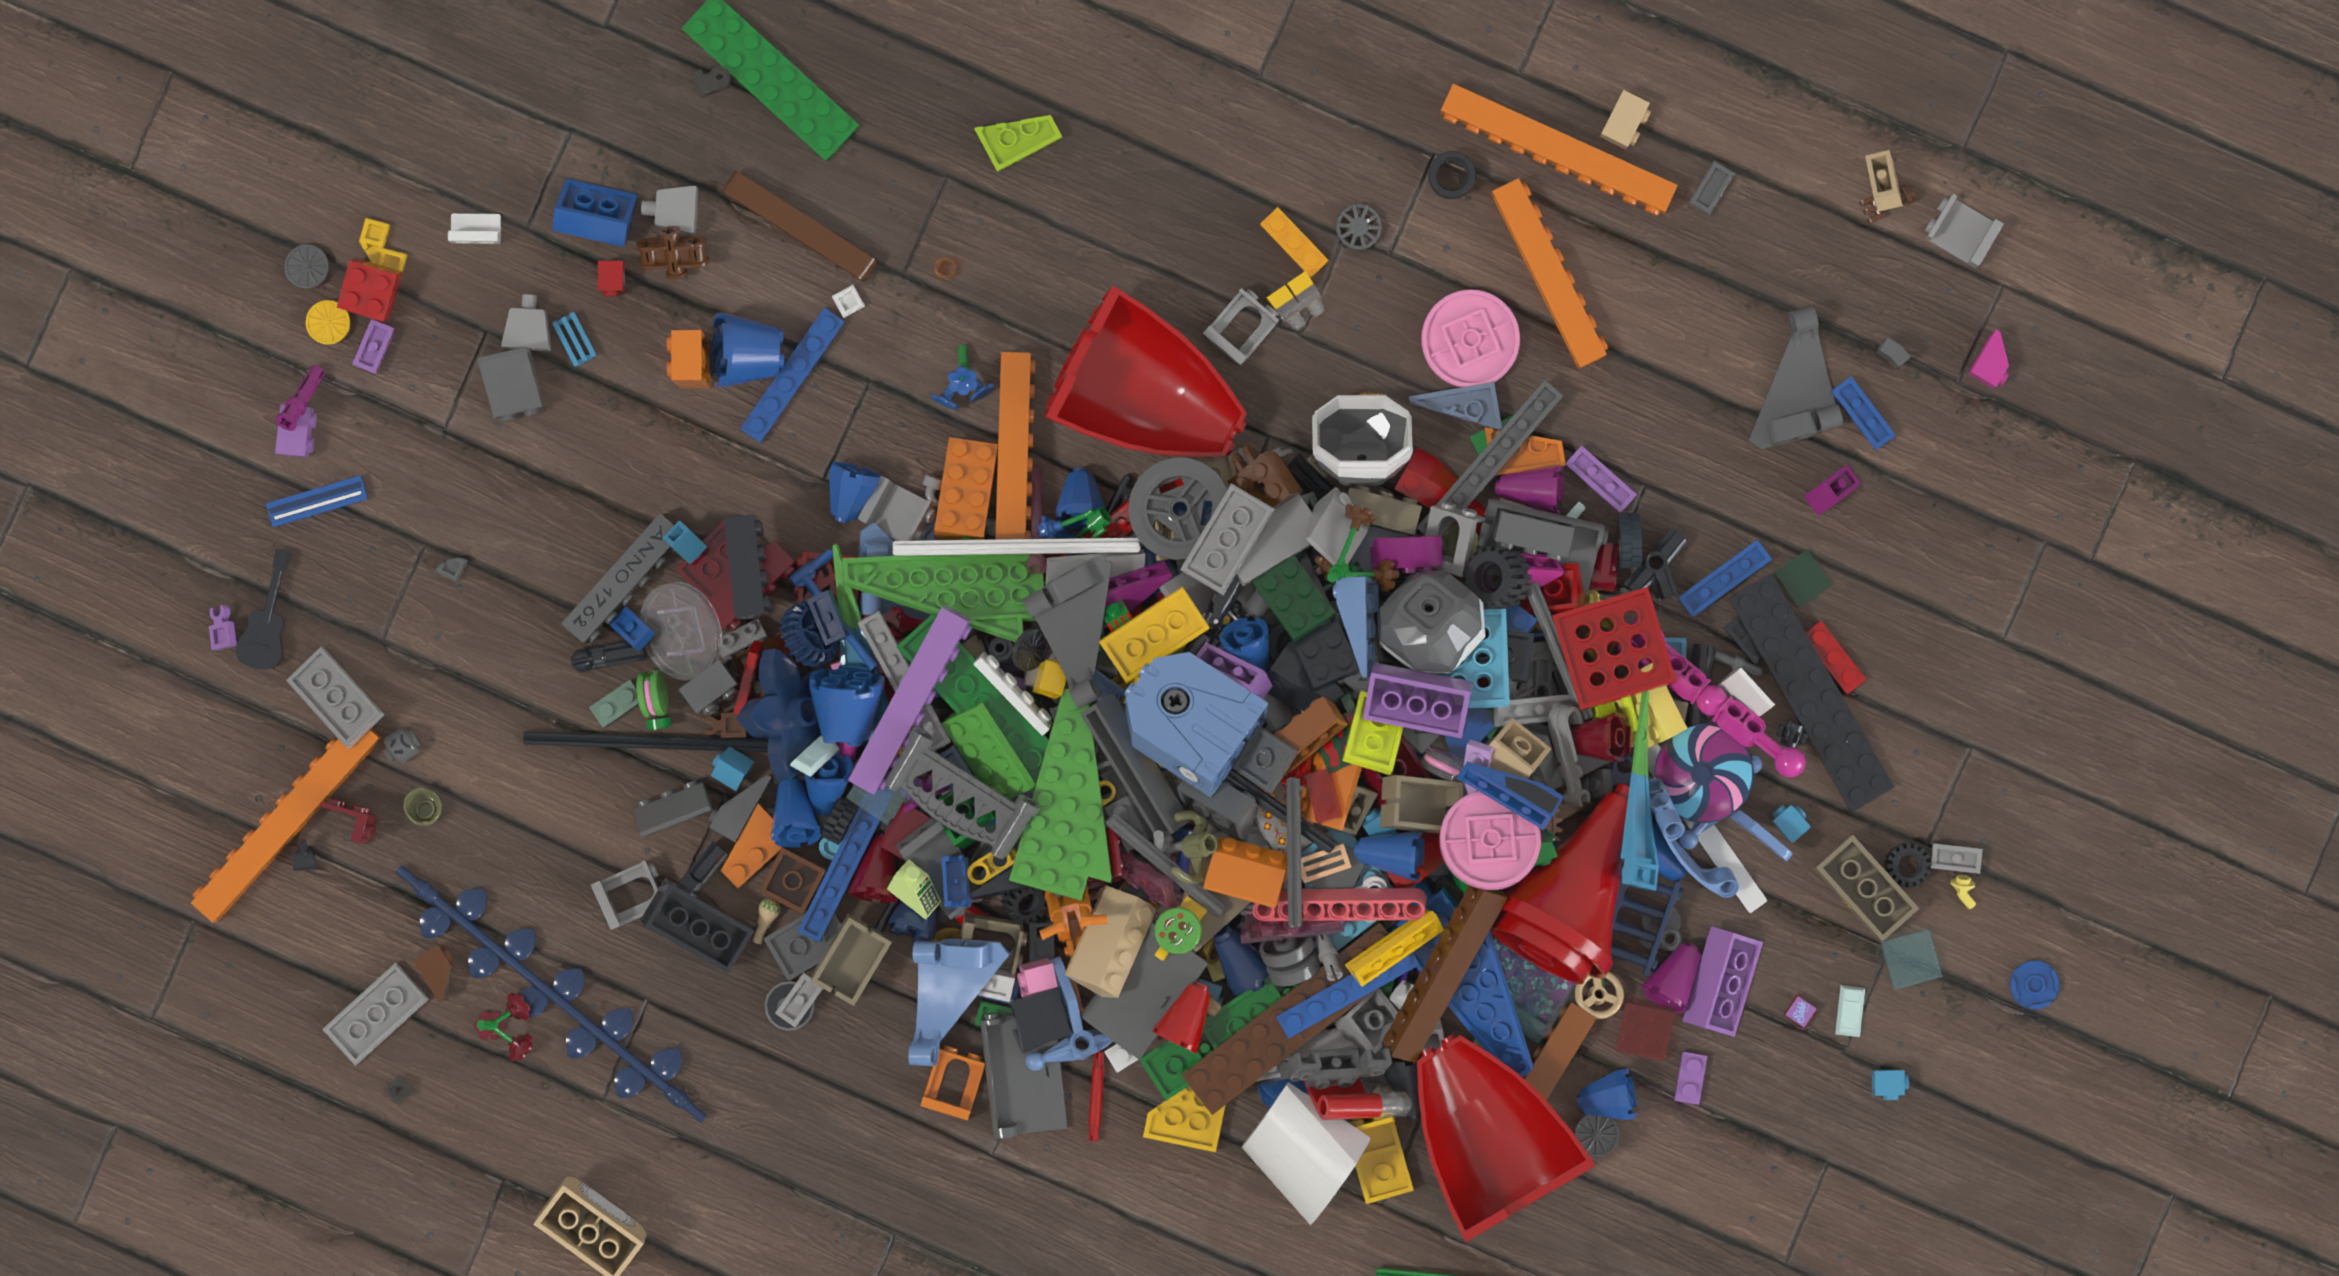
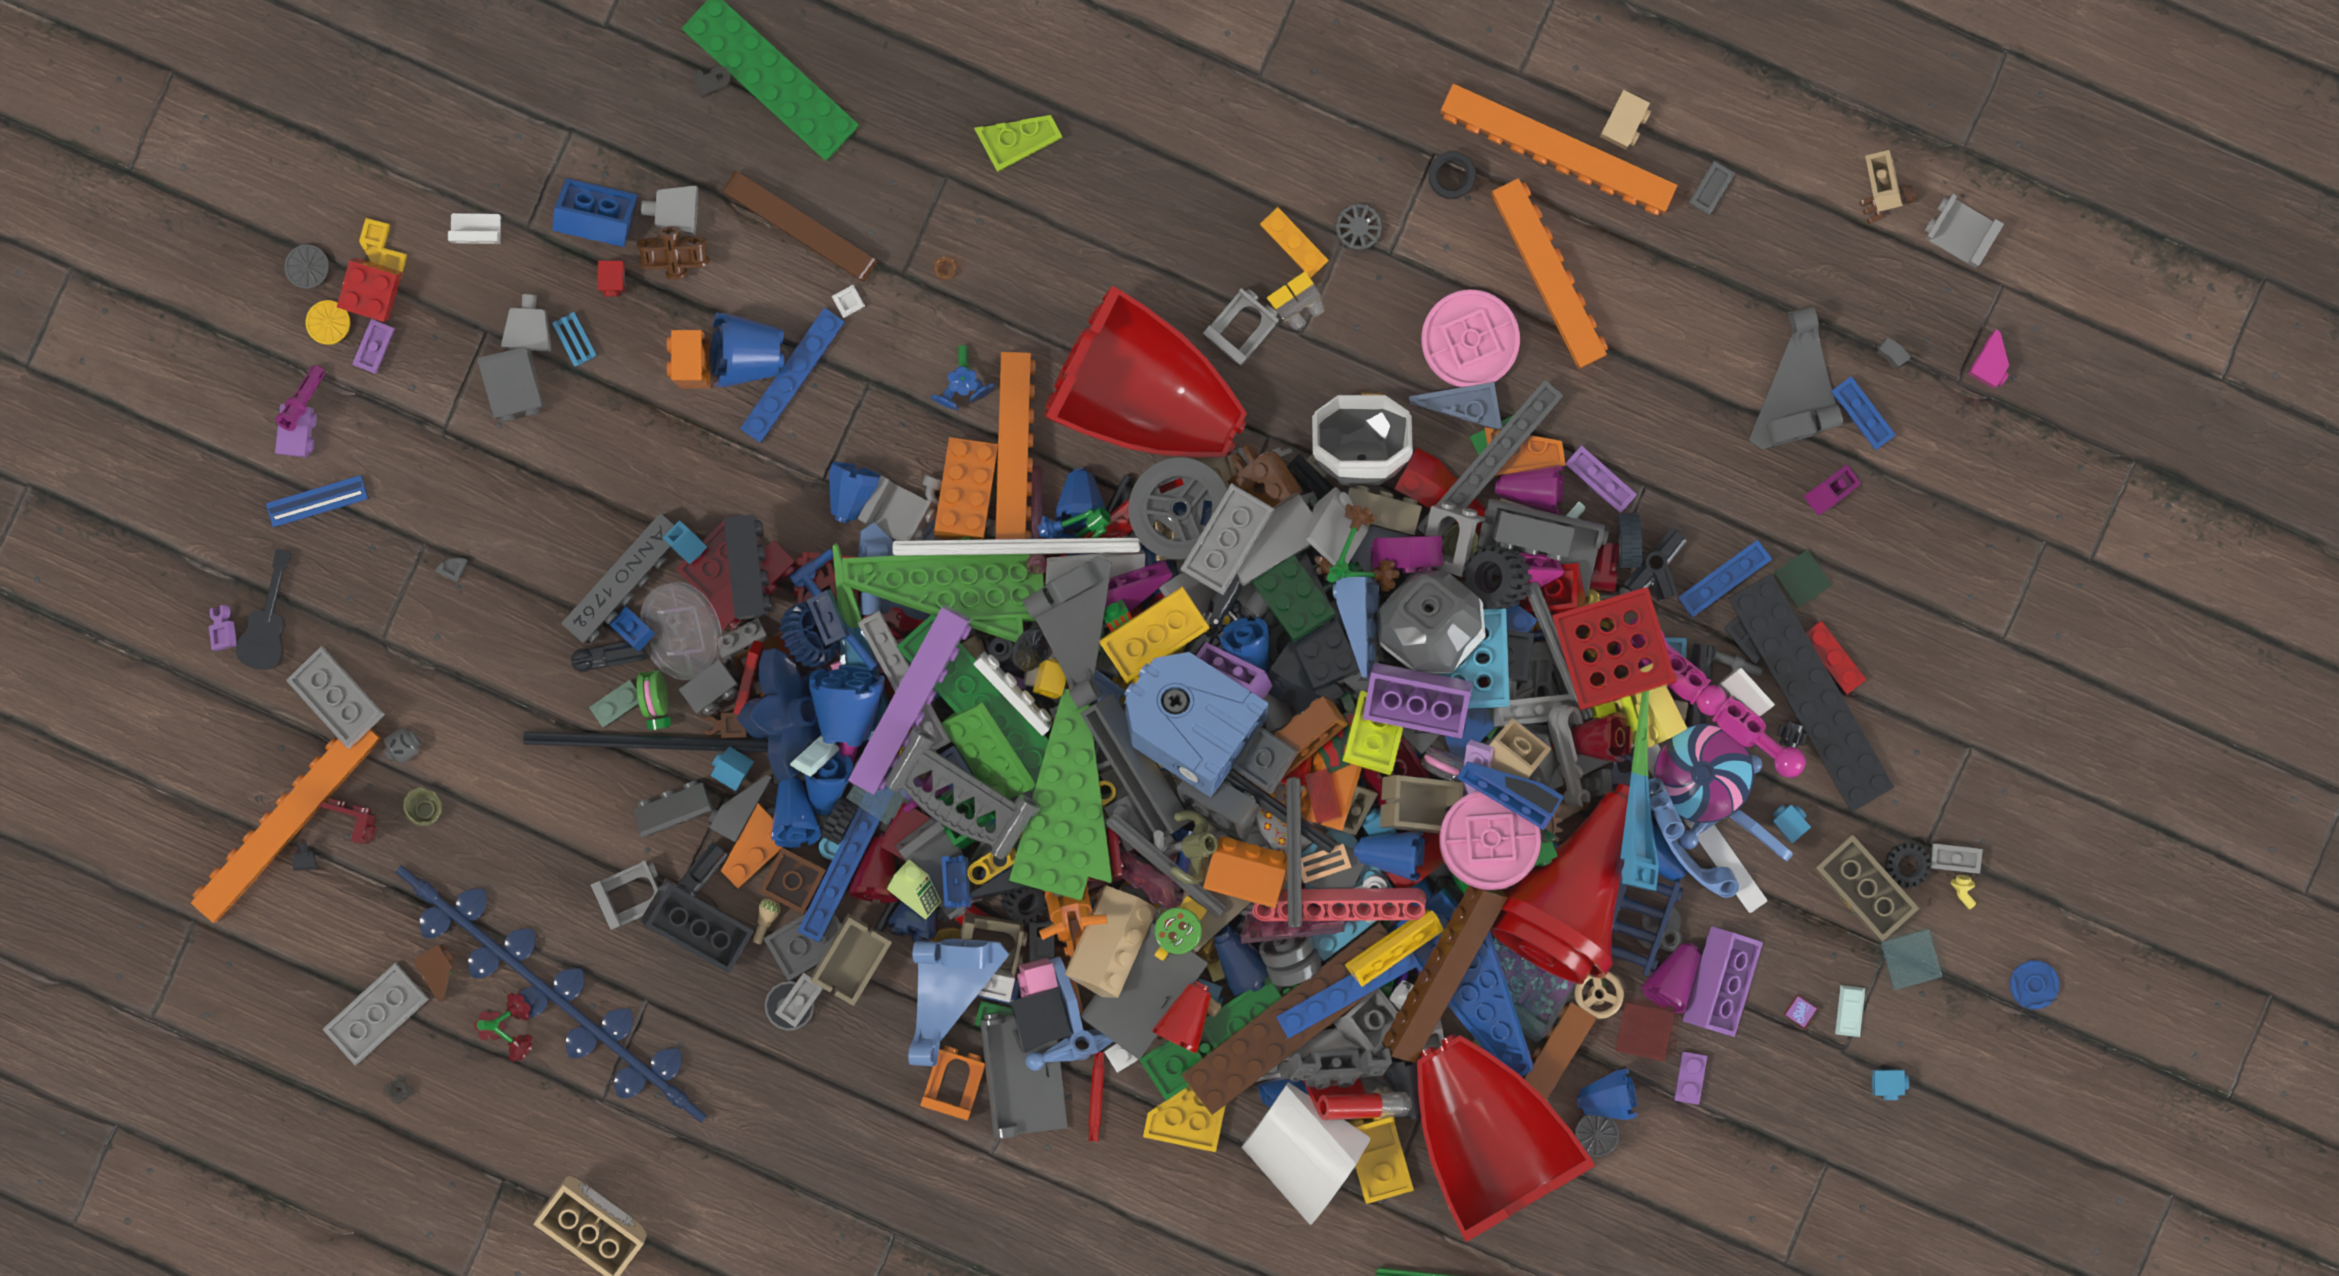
light grey pin [1314,930,1343,981] -> none

